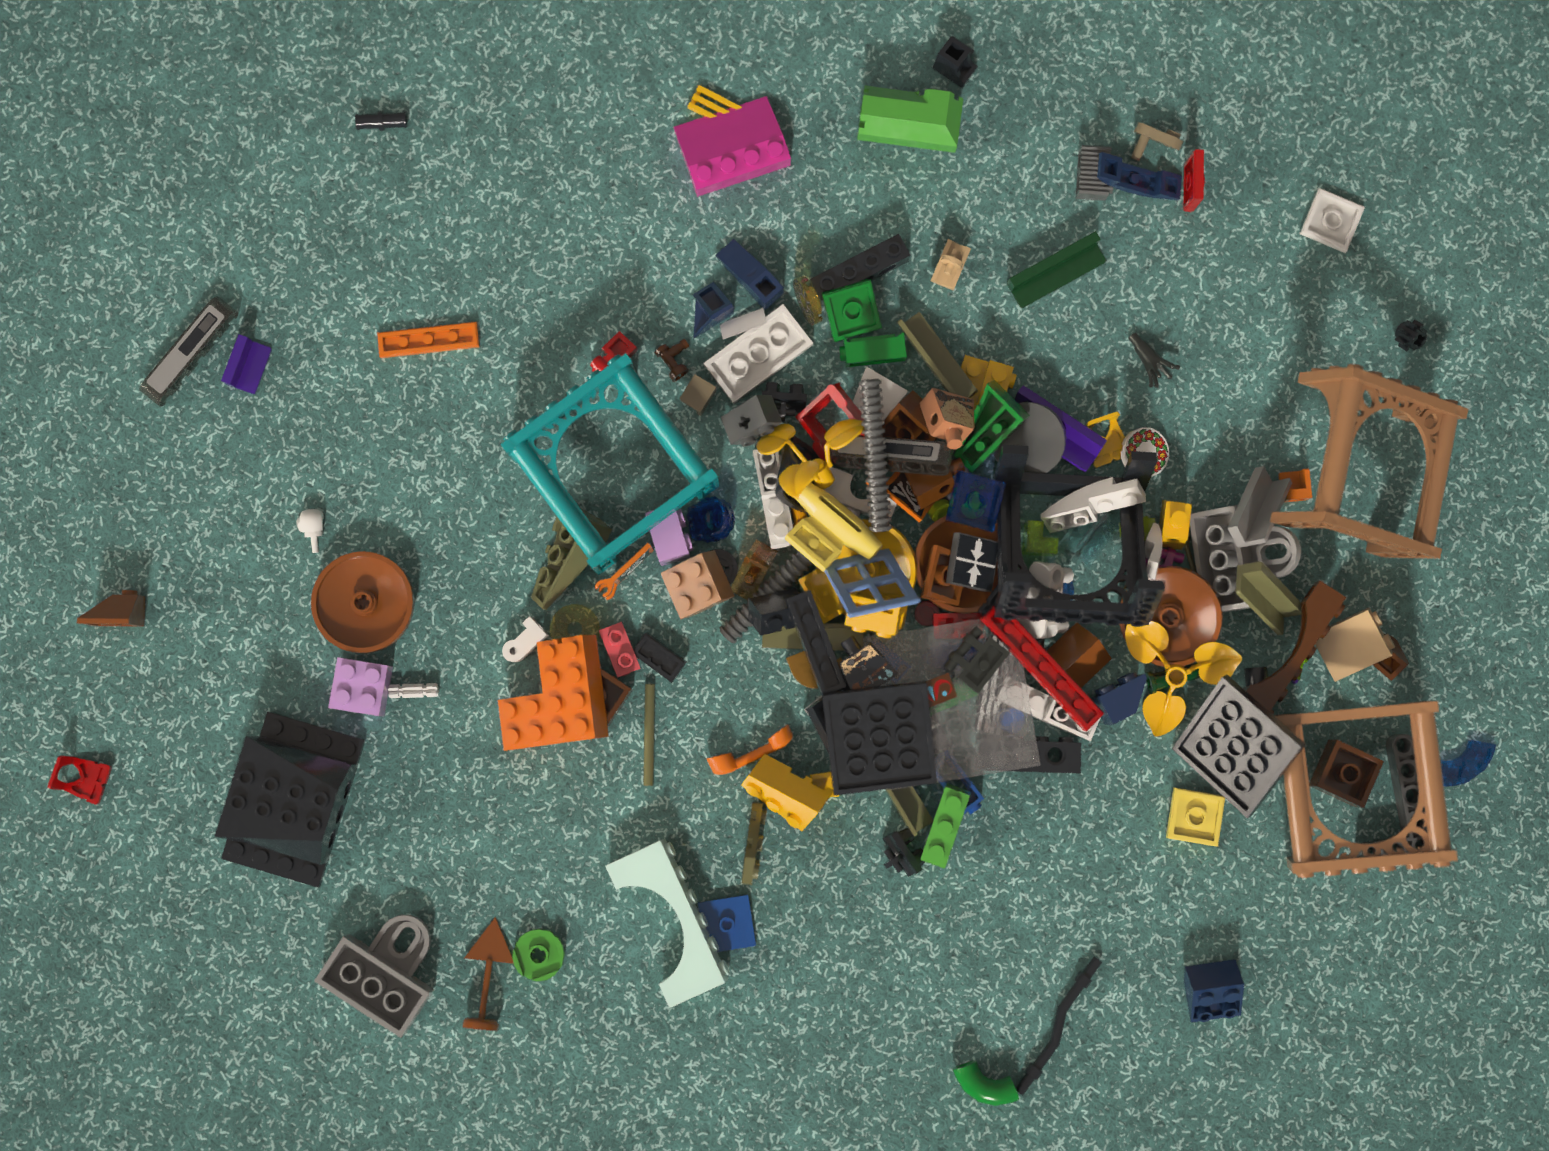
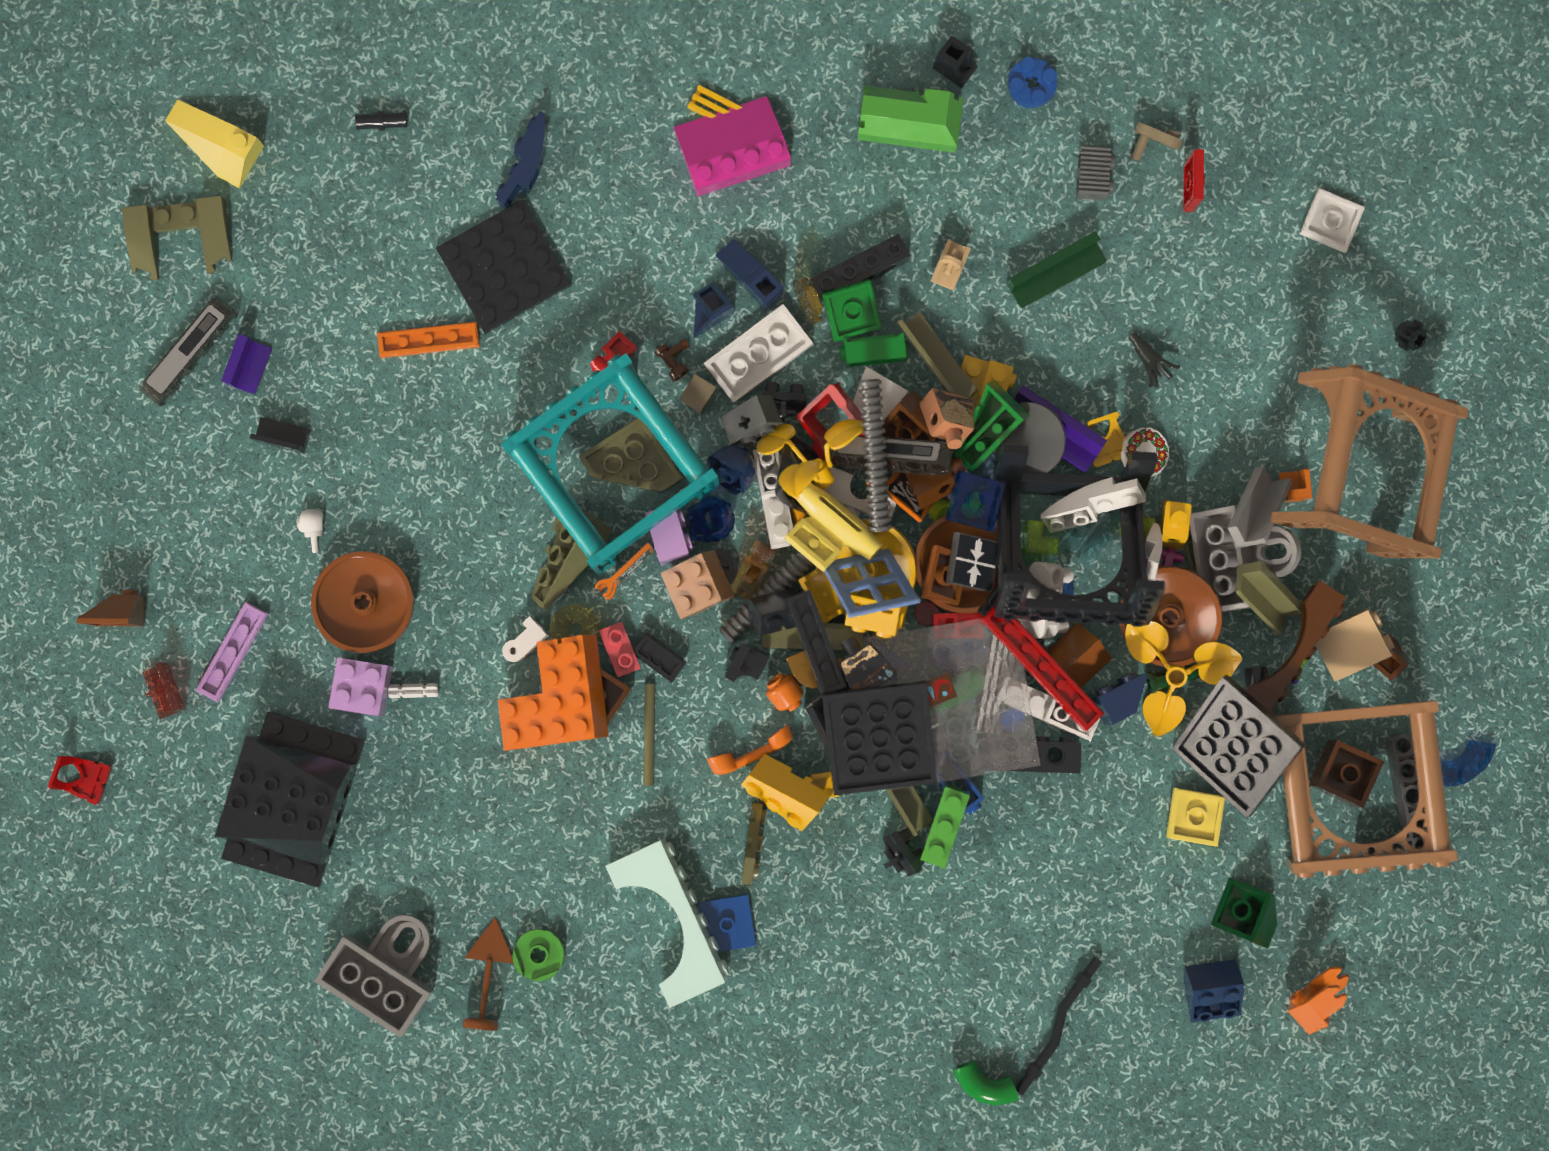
white sticker [720,308,767,339] -> none
pearl dark grey plate [943,626,1010,694] -> none
dark blue slope [1097,152,1182,200] -> none
none -> olive wedge [122,196,232,281]
none -> clear red panel [142,662,186,719]
none -> light yellow wedge [165,99,264,188]
none -> lavender tile [196,601,269,702]
none -> black panel [250,417,311,454]
none -> black plate [436,200,571,334]
none -> dark blue slope [496,111,547,209]
none -> olive plate [579,418,683,493]
none -> dark blue cylinder [706,445,757,495]
none -> black brick [725,643,769,682]
none -> orange head [766,673,803,711]
none -> blue plate [1007,57,1057,108]
none -> dark green slope [1211,878,1277,949]
none -> orange piece [1288,966,1349,1034]

